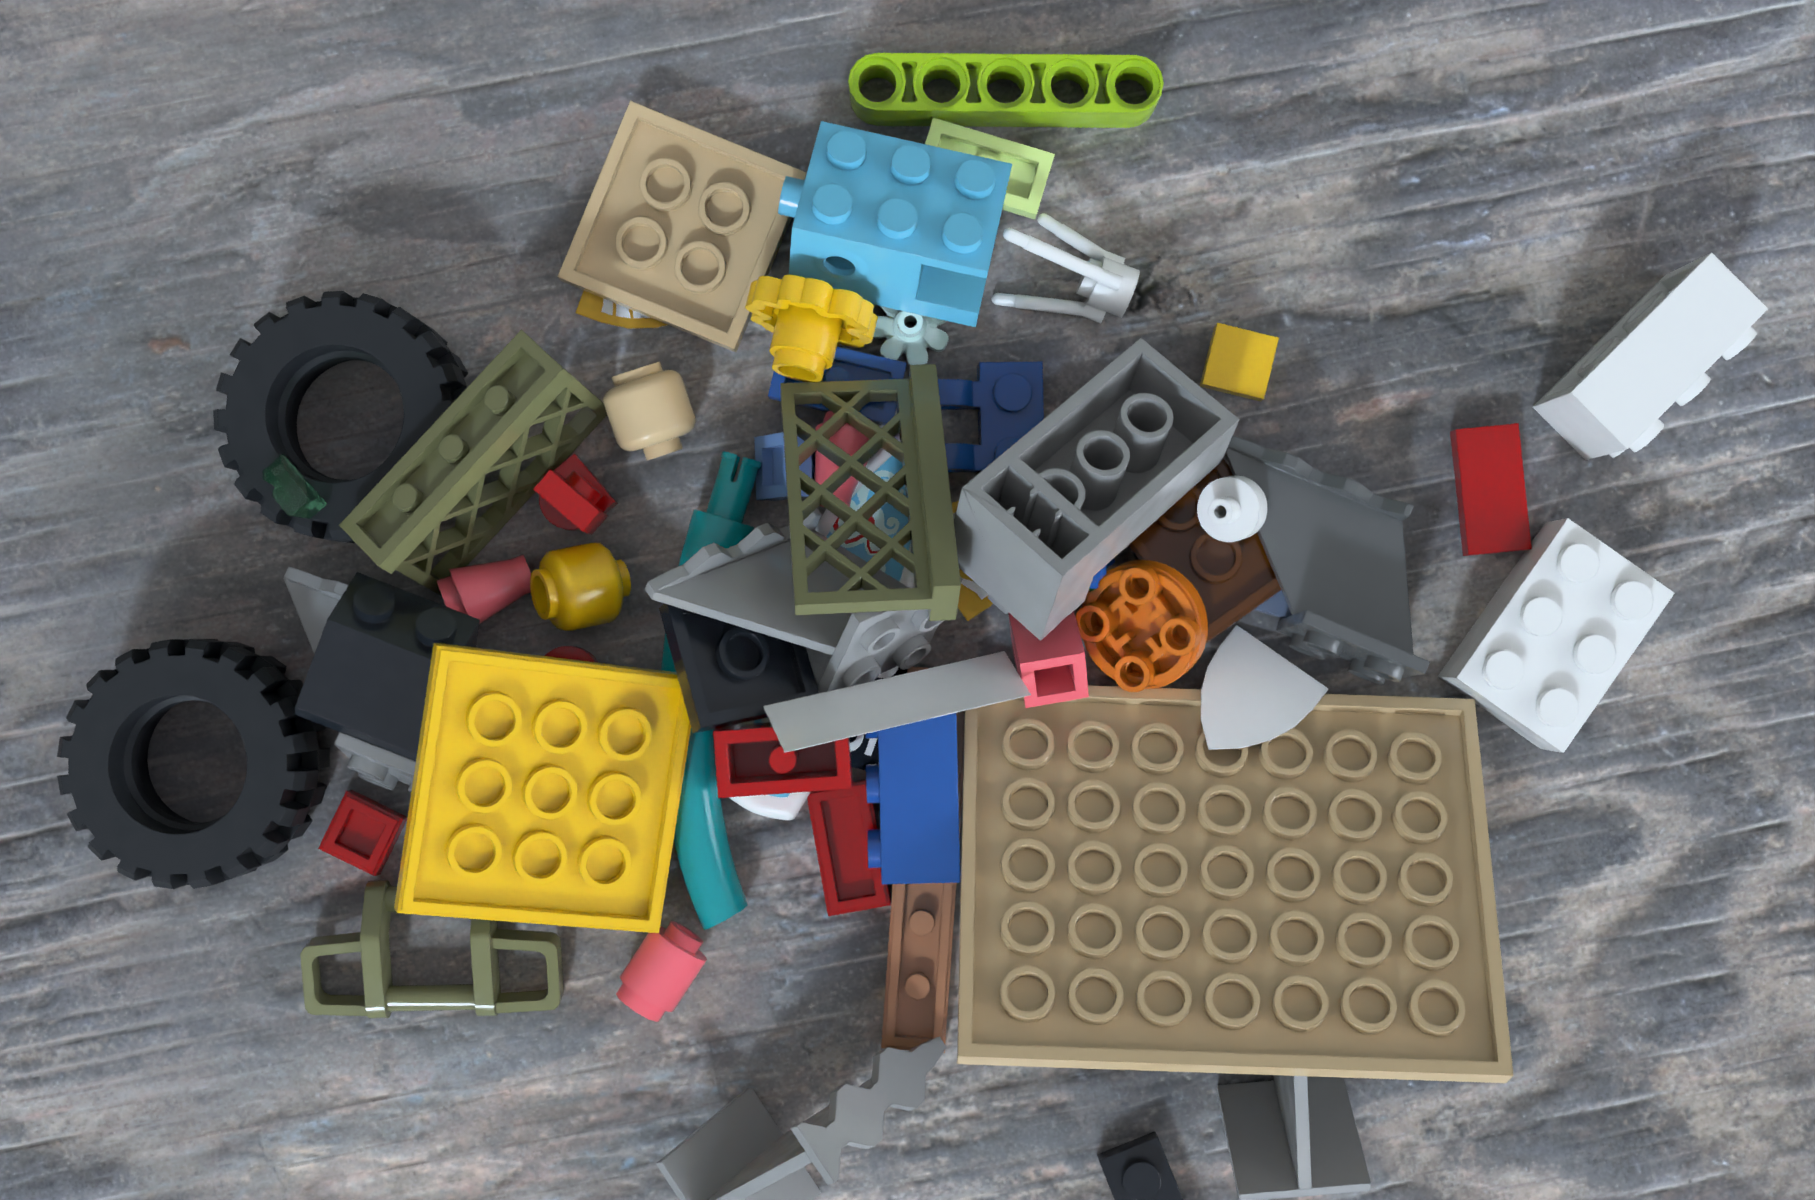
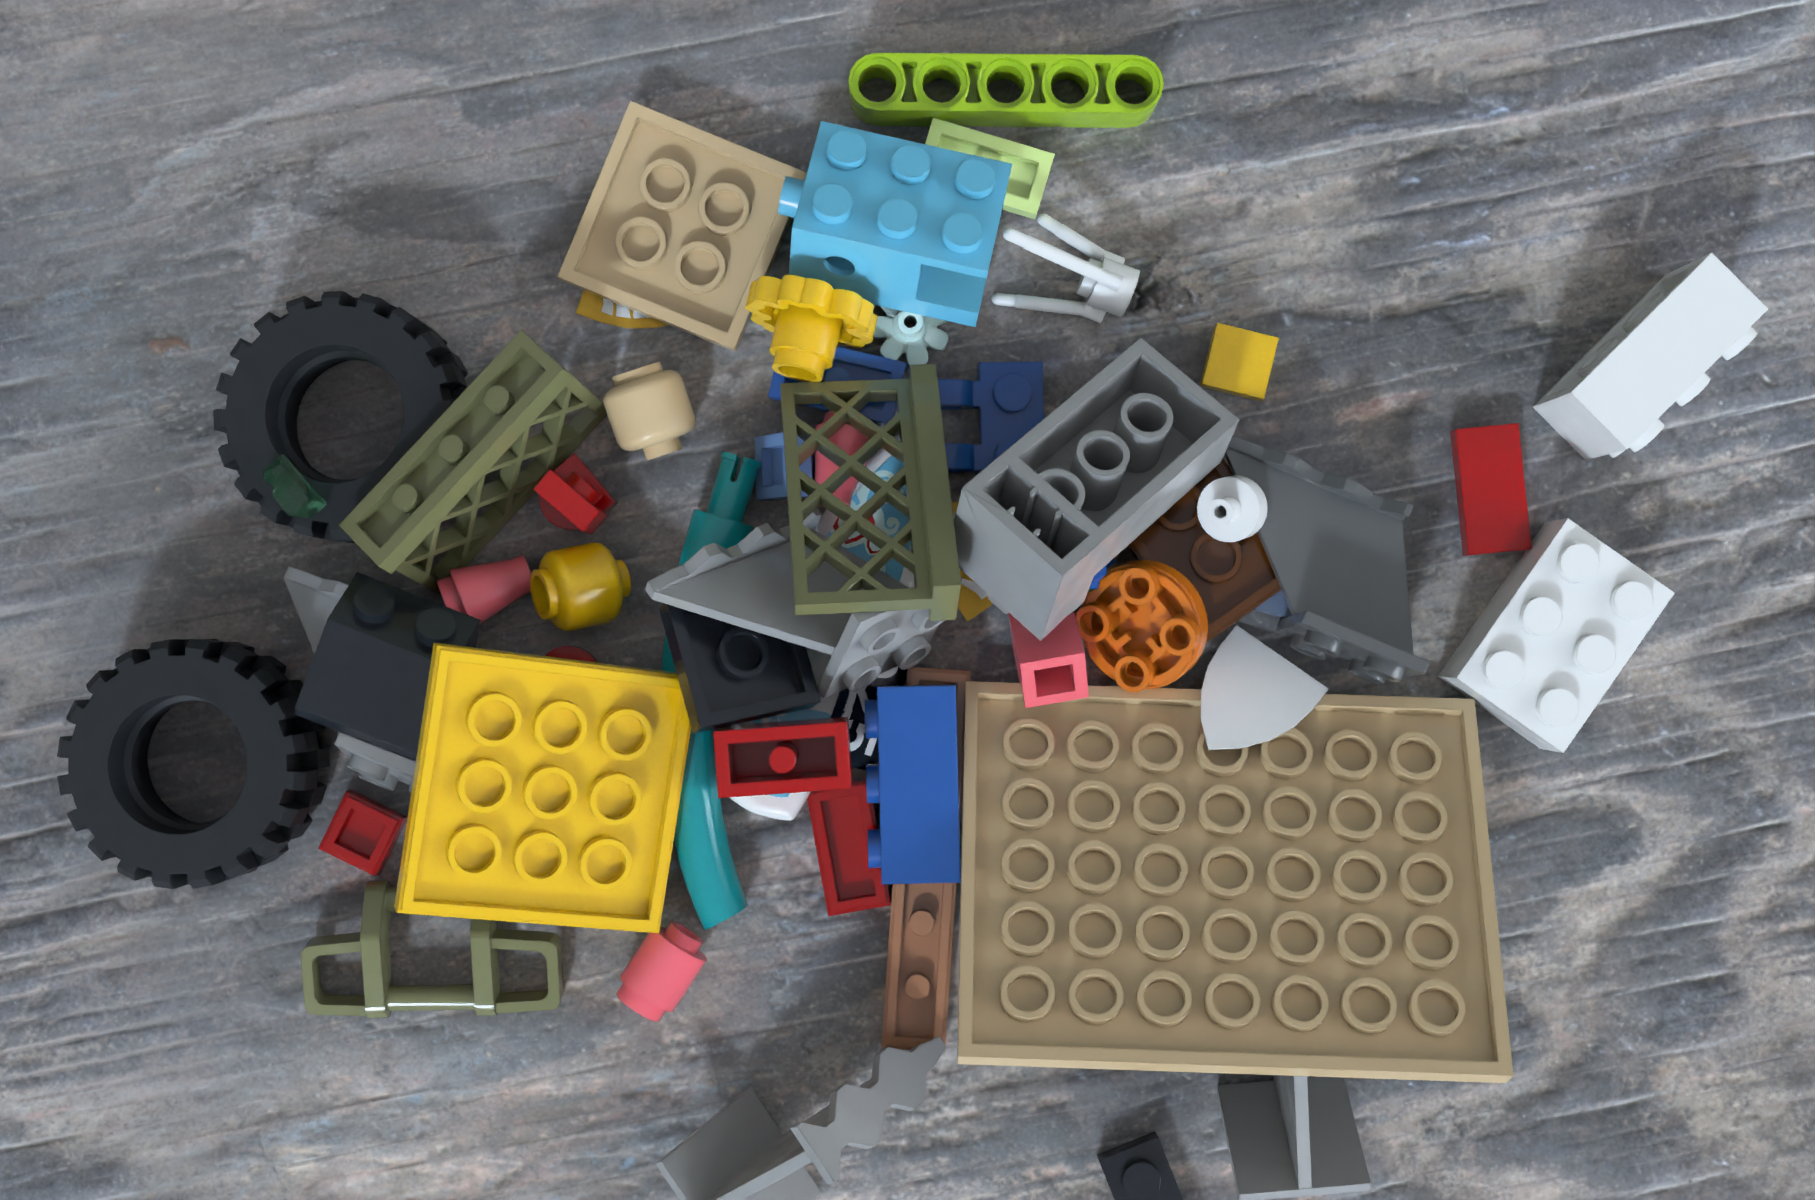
white sticker [763,651,1031,753] -> none

